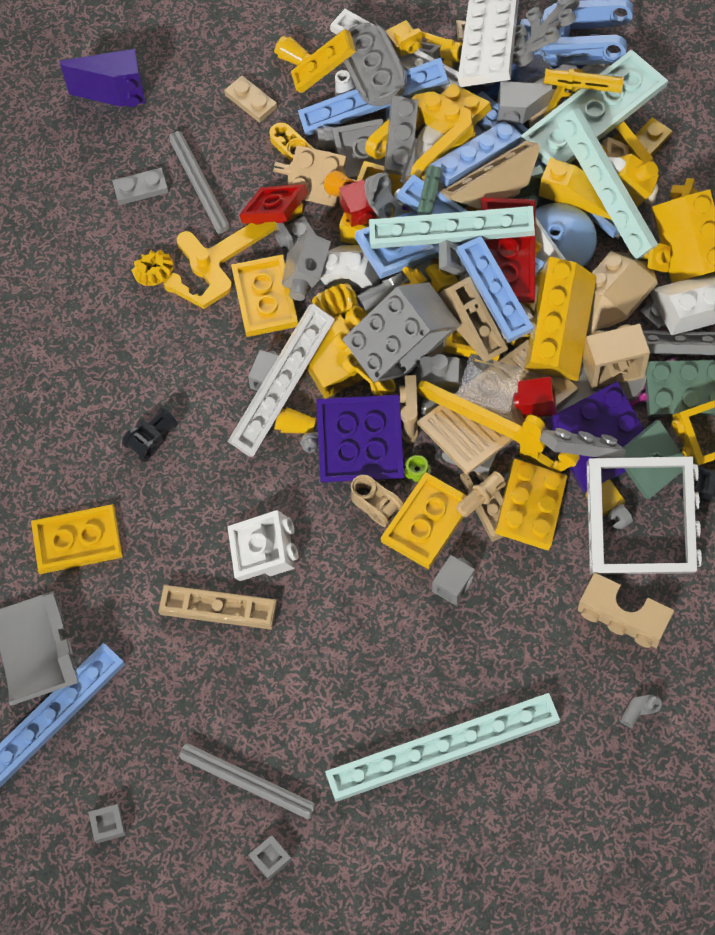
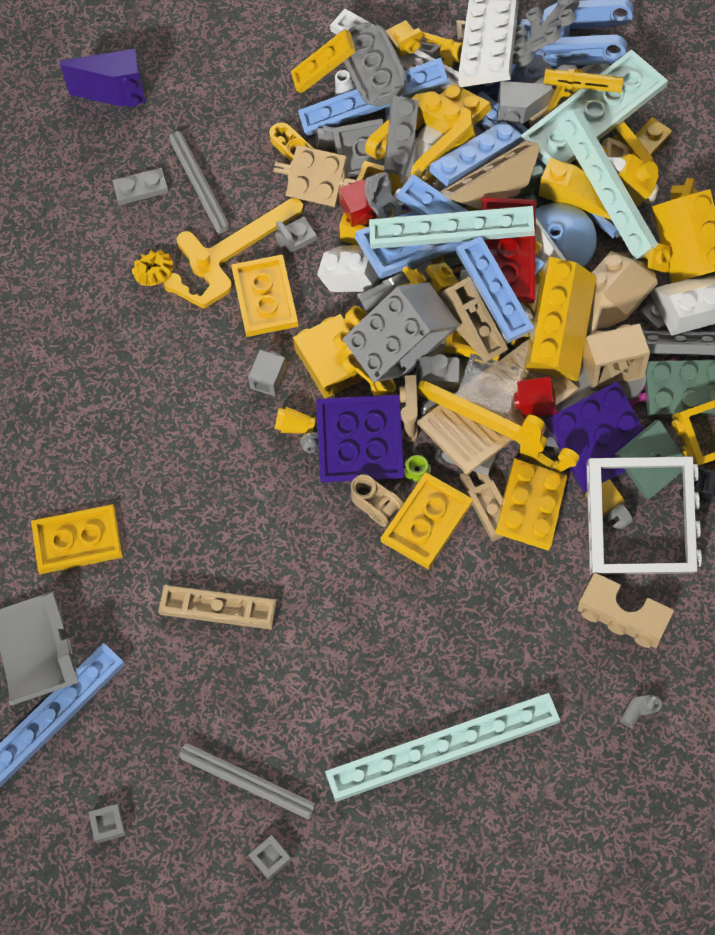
black connector [122,408,178,462] -> none
tan plate [224,76,277,123] -> none
white plate [227,304,335,457] -> none
white plate [228,510,299,581] -> none
red plate [239,184,308,225] -> none
yellow cone [274,36,311,65] -> none
light grey torso [282,232,331,301] -> none
yellow gear [312,283,359,318] -> none
light orange cone [324,171,354,197] -> none
sand green axle [417,165,442,215] -> none
light grey brick [432,555,475,606] -> none
light grey plate [439,240,466,276] -> none
tan axle [456,471,506,517] -> none
light grey plate [540,428,626,458] -> none

